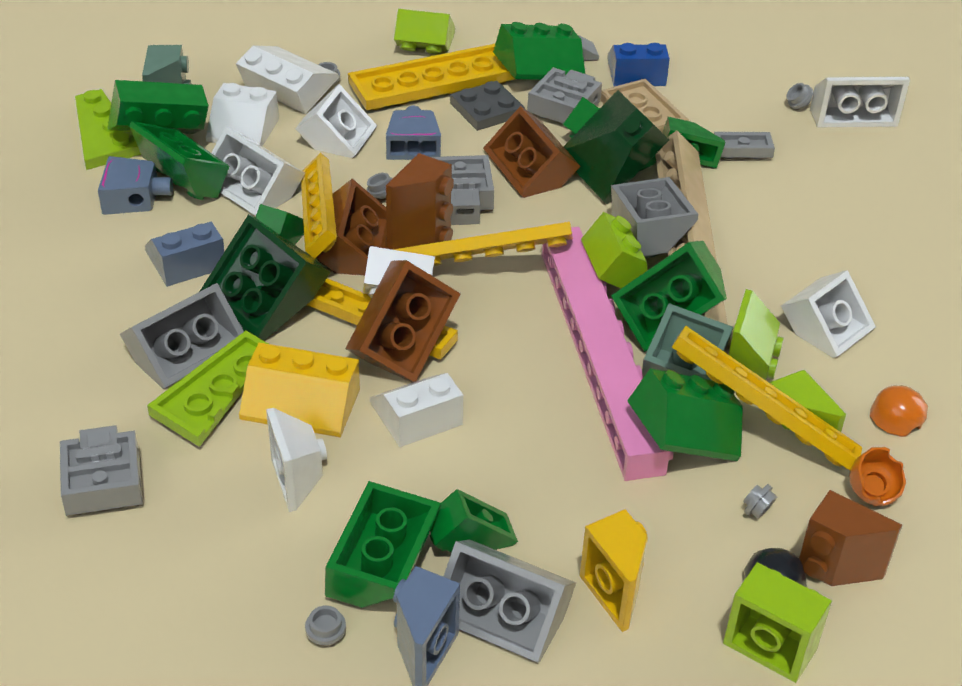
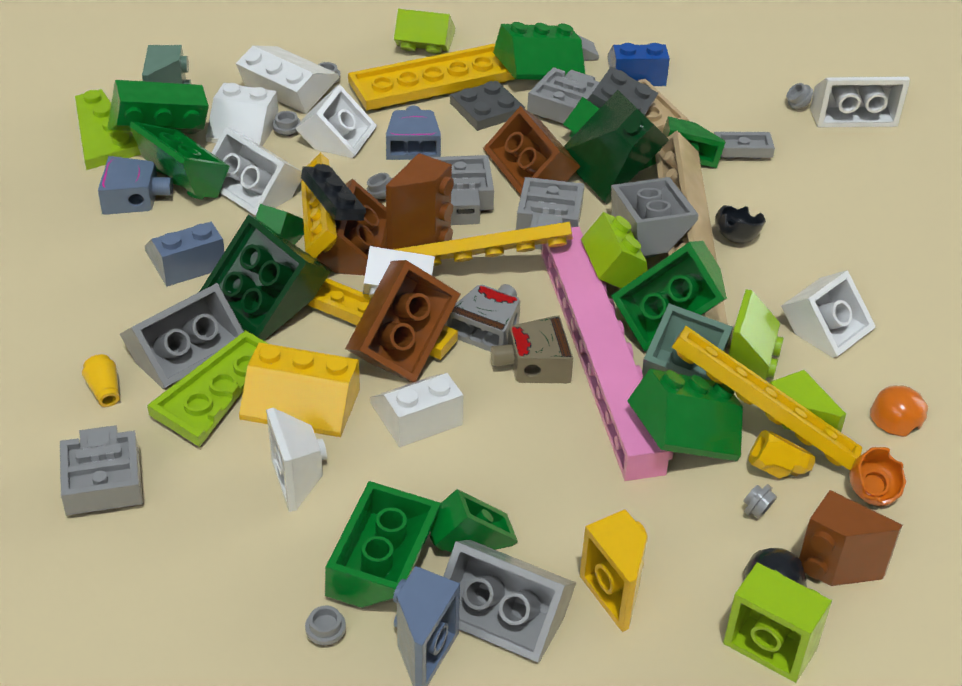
none -> yellow cone [82,354,120,407]
none -> light grey plate [273,111,301,136]
none -> black plate [301,164,366,221]
none -> light grey torso [447,284,520,352]
none -> dark tan torso [491,315,573,384]
none -> light grey piece [516,177,584,250]
none -> dark grey plate [588,66,658,115]
none -> black hair [715,205,766,243]
none -> yellow rock [748,429,815,479]

